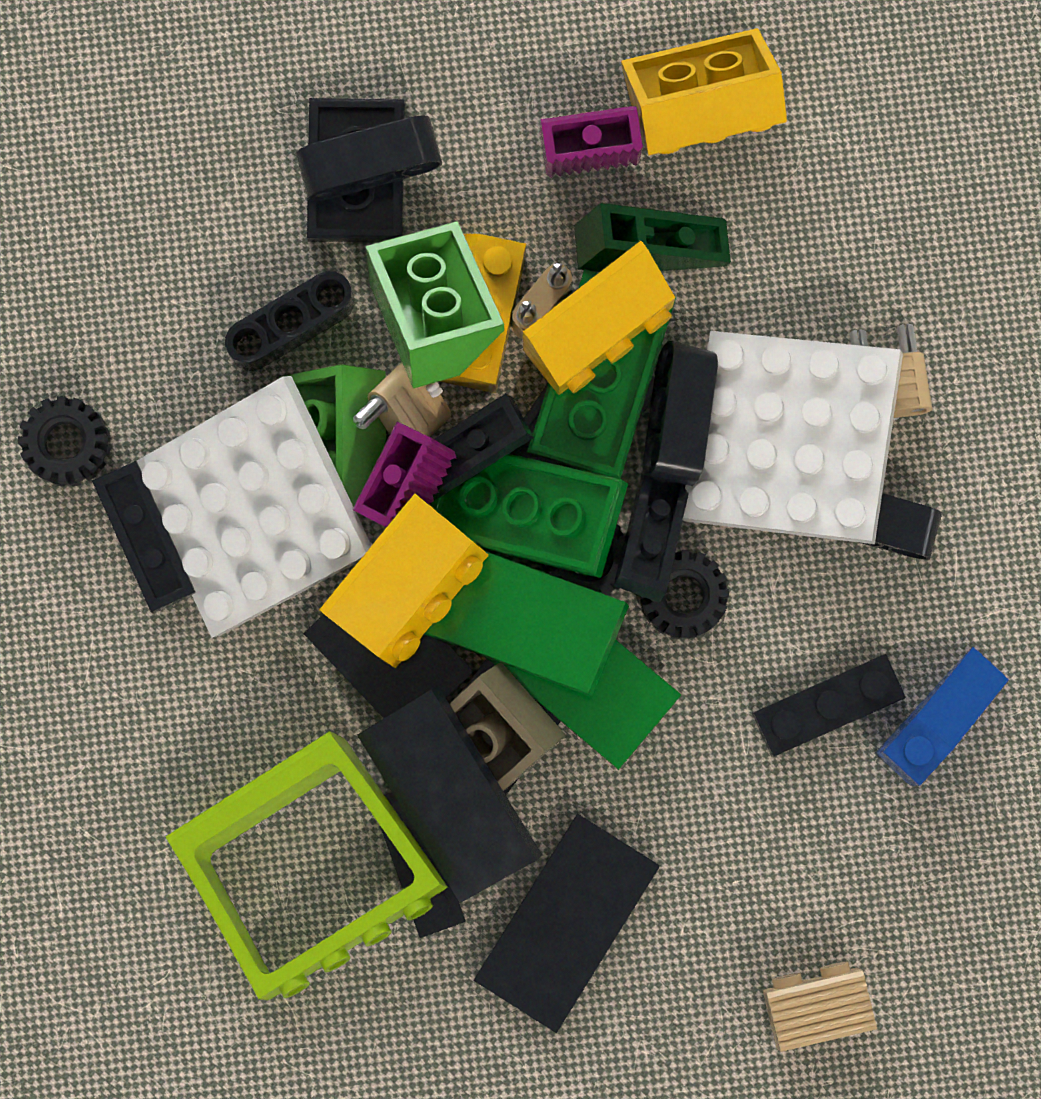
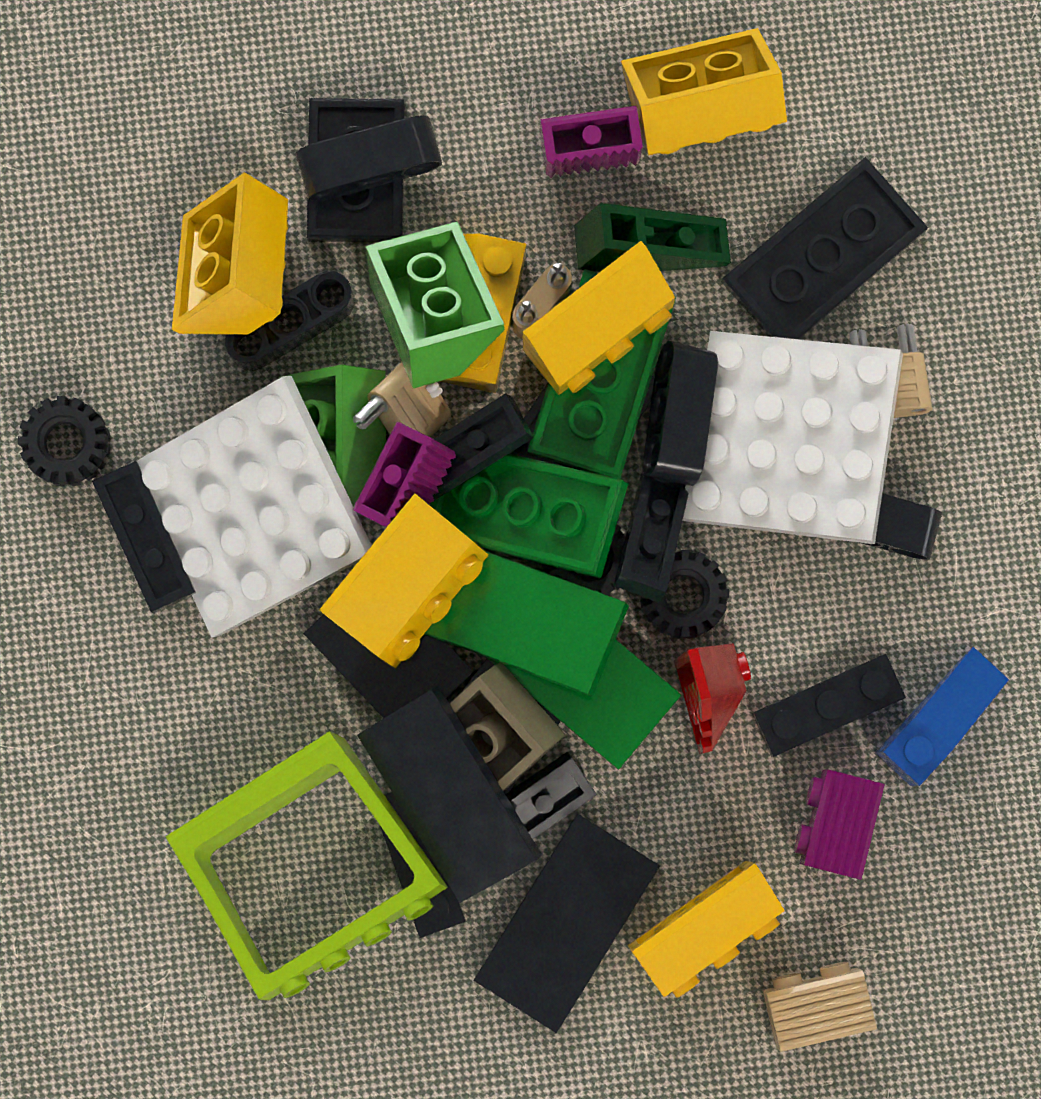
none -> yellow slope [172,172,289,335]
none -> black plate [505,752,597,839]
none -> yellow slope [627,861,785,998]
none -> red wedge [674,643,751,754]
none -> black tile [721,157,928,339]
none -> magenta brick [794,769,885,880]

